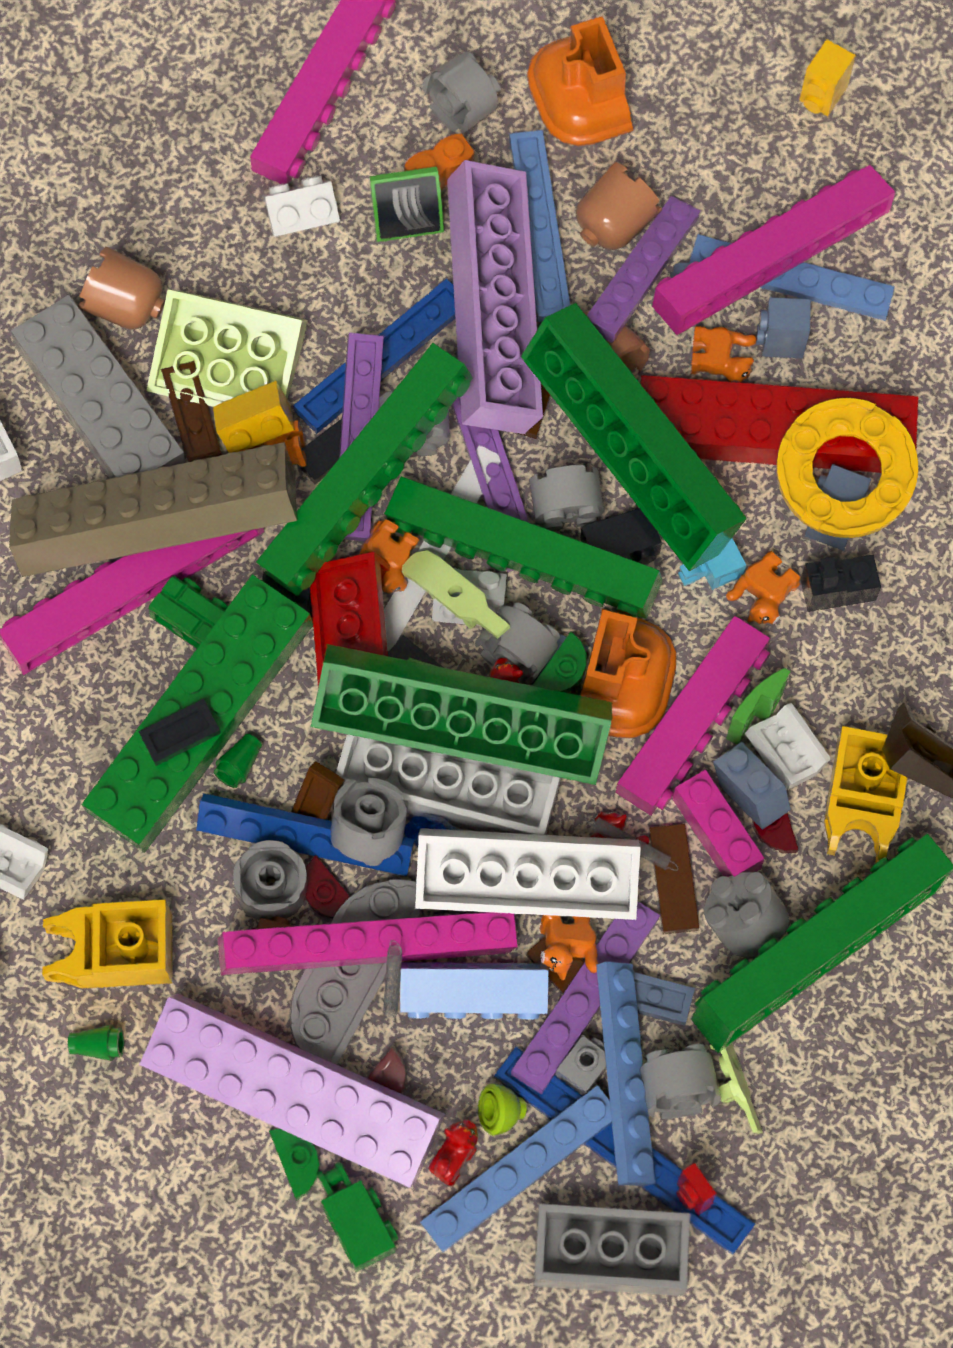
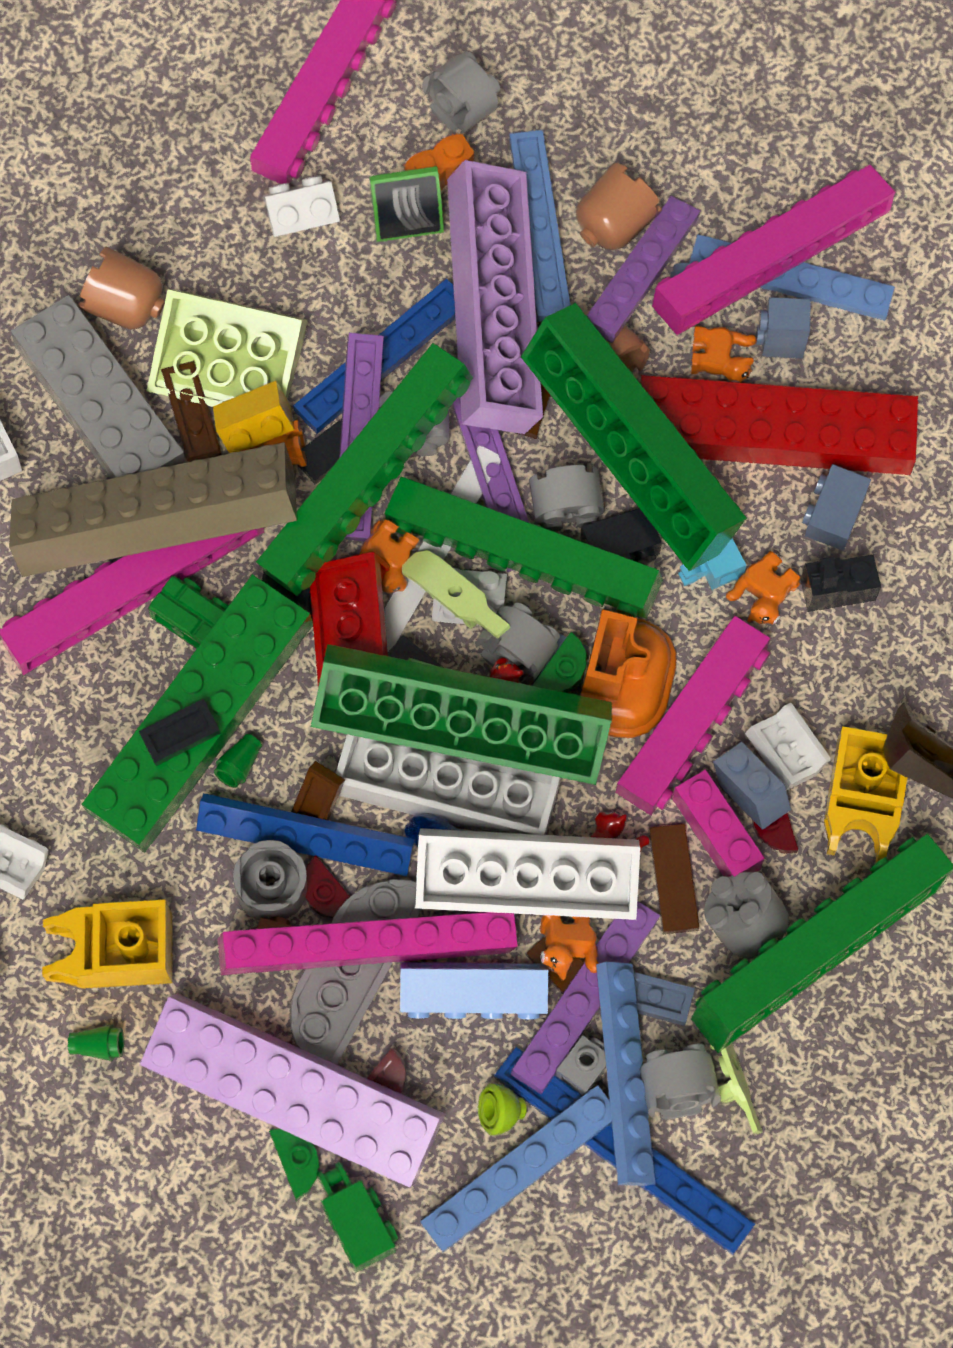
light grey brick [331,778,407,866] -> none
light grey piece [383,940,402,1022] -> none
red animal [428,1120,478,1187] -> none
orange piece [527,16,633,146] -> none
light grey brick [533,1204,690,1296] -> none
light grey piece [585,816,678,871] -> none
red plate [676,1162,717,1215] -> none
bright green slope [726,668,791,745] -> none
yellow plate [776,398,918,538] -> none
yellow brick [799,39,856,116] -> none

